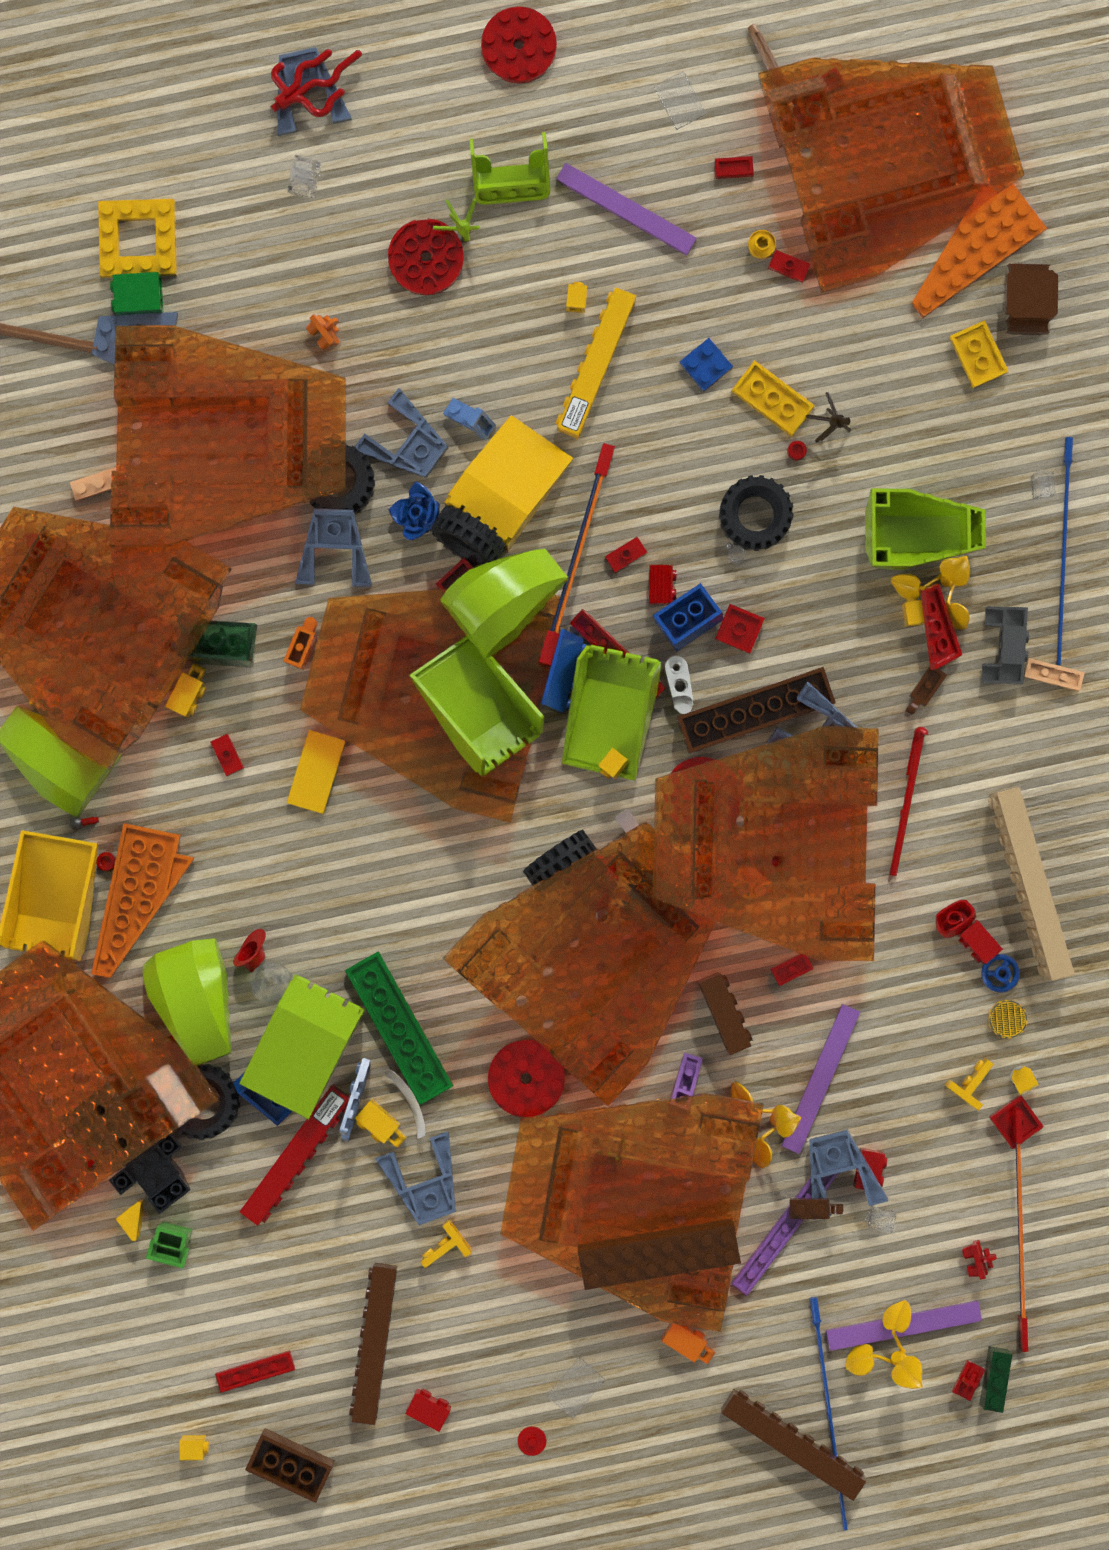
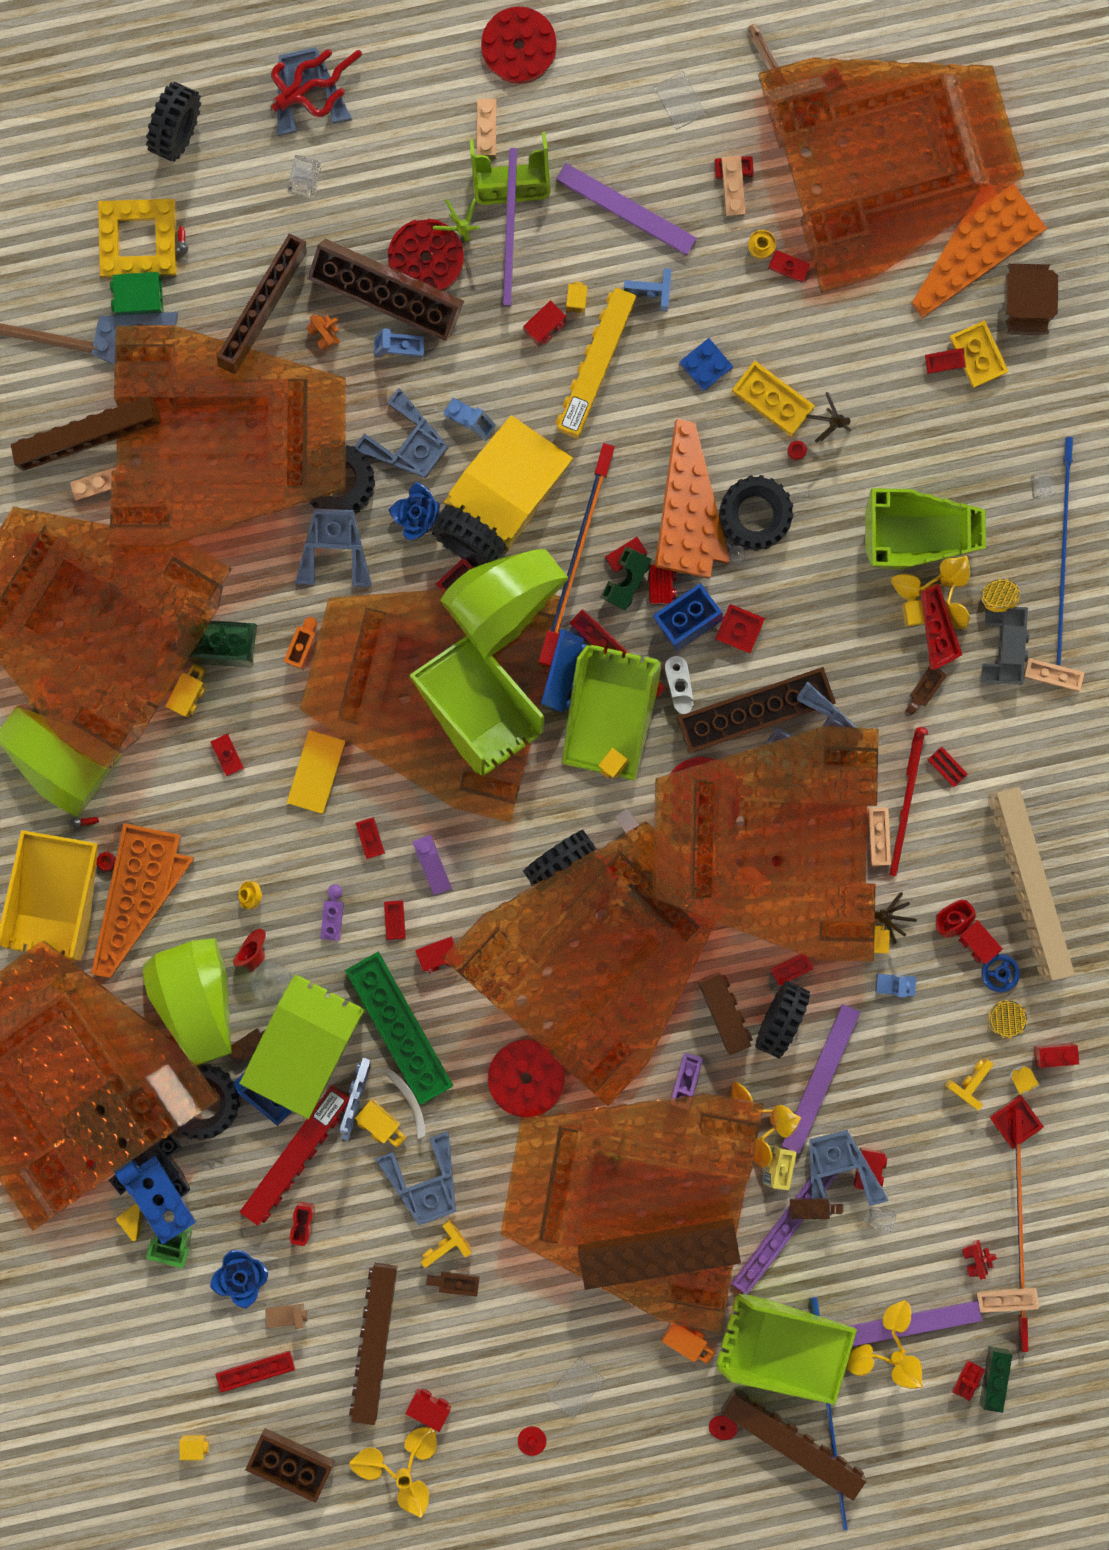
none -> reddish brown brick [11,396,161,471]
none -> blue hinge [114,1156,196,1245]
none -> black tyre [146,82,201,162]
none -> piece [175,226,188,255]
none -> blue brick [210,1250,268,1309]
none -> reddish brown brick [217,233,307,375]
none -> reddish brown plate [229,1028,266,1066]
none -> yellow plate [238,881,262,909]
none -> medium nougat bracket [265,1303,308,1329]
none -> red brick [289,1201,315,1246]
none -> reddish brown brick [307,238,464,341]
none -> medium lavender plate [320,884,344,941]
none -> yellow plant [349,1427,437,1518]
none -> red plate [355,817,386,859]
none -> medium blue bracket [374,329,424,357]
none -> red tile [384,900,406,940]
none -> medium lavender slope [412,835,452,895]
none -> red brick [415,936,460,974]
none -> reddish brown plate [426,1271,480,1297]
none -> light nougat plate [477,99,497,158]
none -> medium lavender tile [503,148,518,307]
none -> red brick [523,300,566,347]
none -> dark green arch [600,547,652,611]
none -> medium blue bracket [624,268,672,312]
none -> orange wing [655,419,730,579]
none -> red piece [709,1415,738,1440]
none -> lime windscreen [716,1293,857,1405]
none -> light nougat plate [721,155,746,216]
none -> black tyre [755,980,811,1059]
none -> light yellow panel [762,1145,797,1190]
none -> yellow brick [867,926,889,953]
none -> light nougat plate [868,807,891,866]
none -> dark brown plant [871,892,917,944]
none -> medium blue bracket [876,974,916,998]
none -> red tile [925,348,966,374]
none -> red tile [927,747,968,788]
none -> light nougat plate [977,1288,1039,1313]
none -> tile [981,579,1020,612]
none -> red brick [1034,1043,1080,1068]

